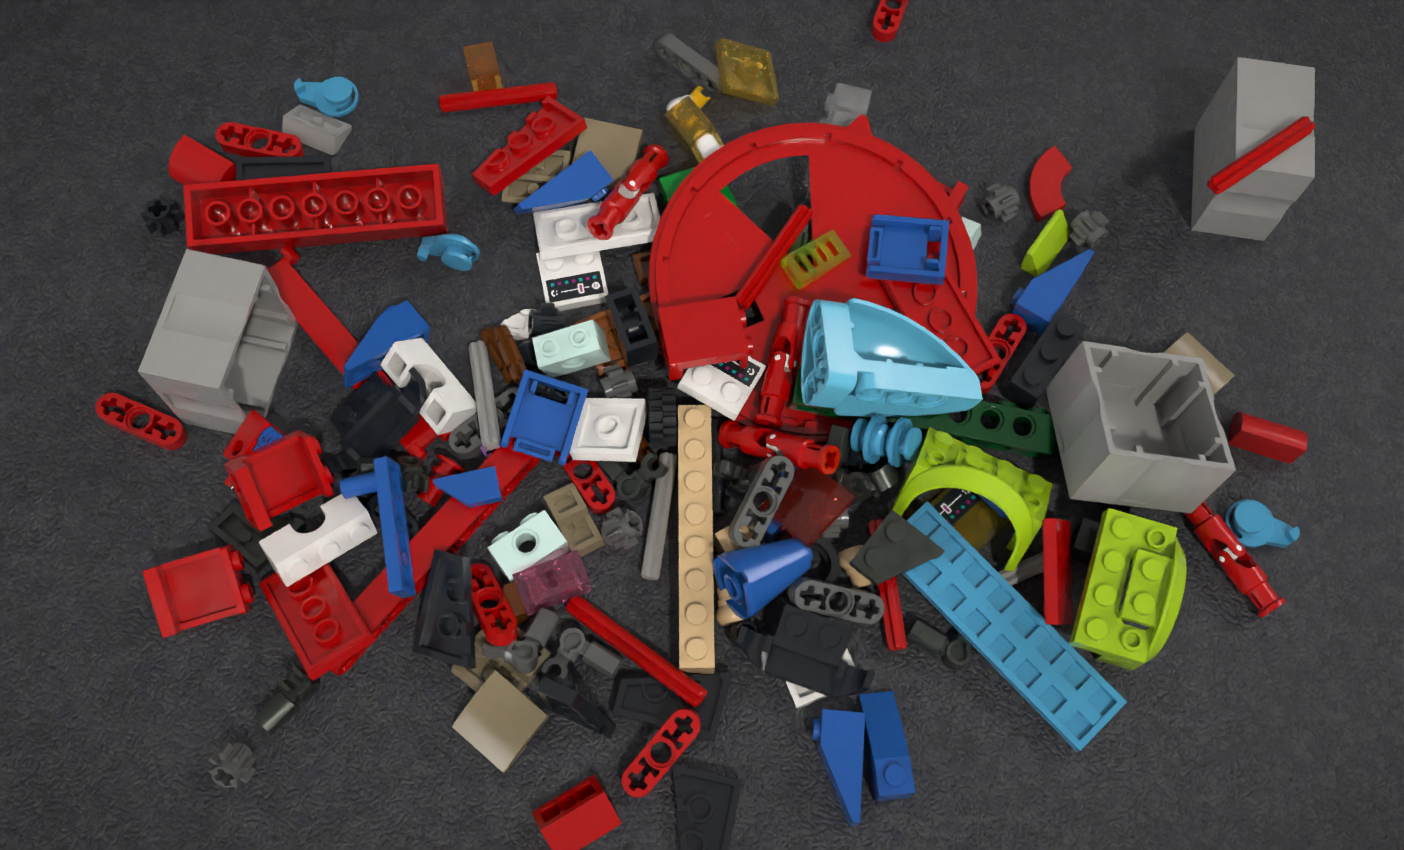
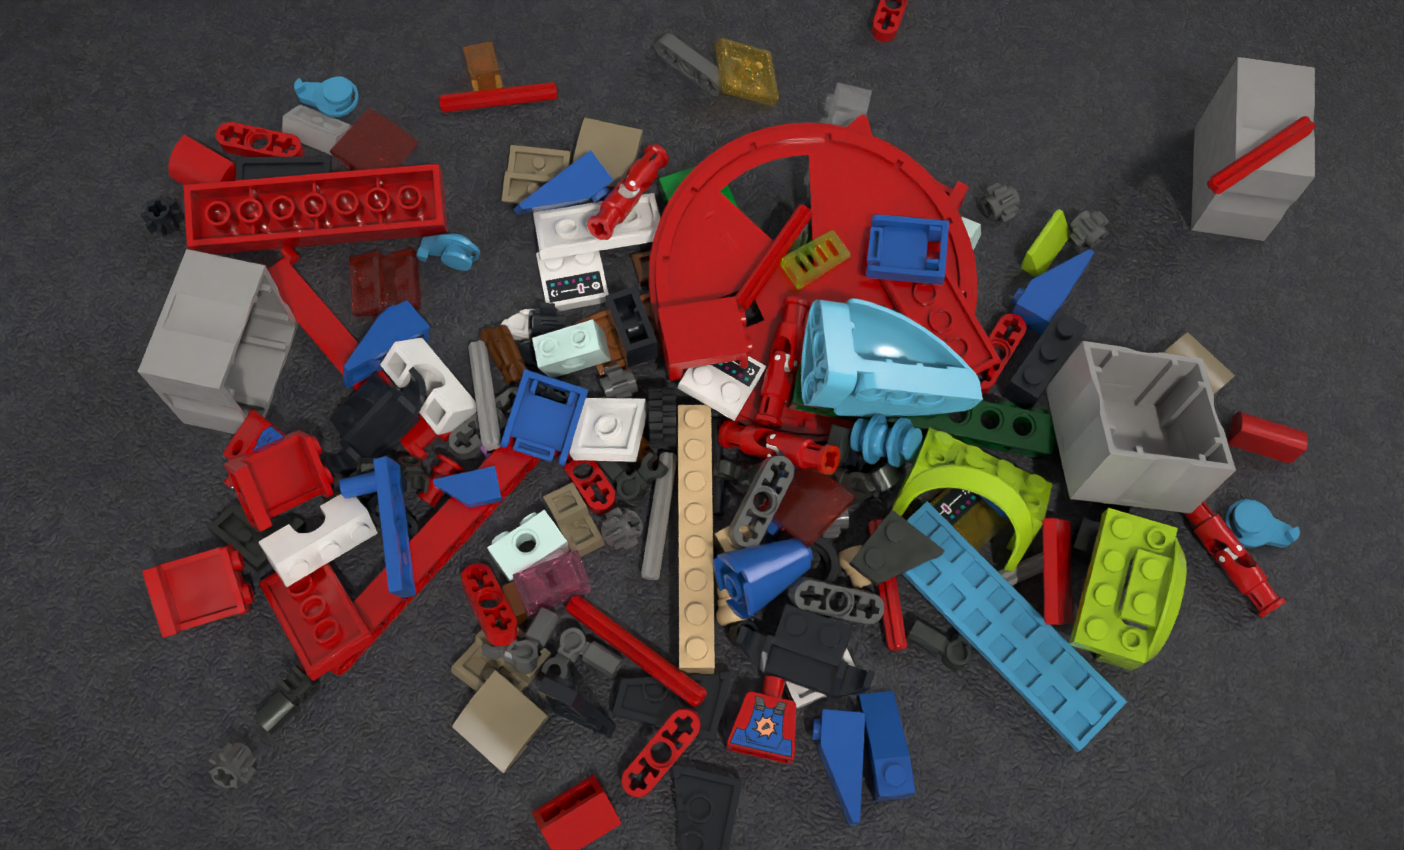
red beam [95,393,187,450] -> none
black wing [412,550,476,668] -> none
red wing [472,96,587,196] -> none
clear yellow torso [665,86,724,164] -> none
red tile [1028,146,1073,222] -> none
none -> clear red slope [330,108,419,171]
none -> clear red slope [349,248,422,317]
none -> torso [726,676,796,765]

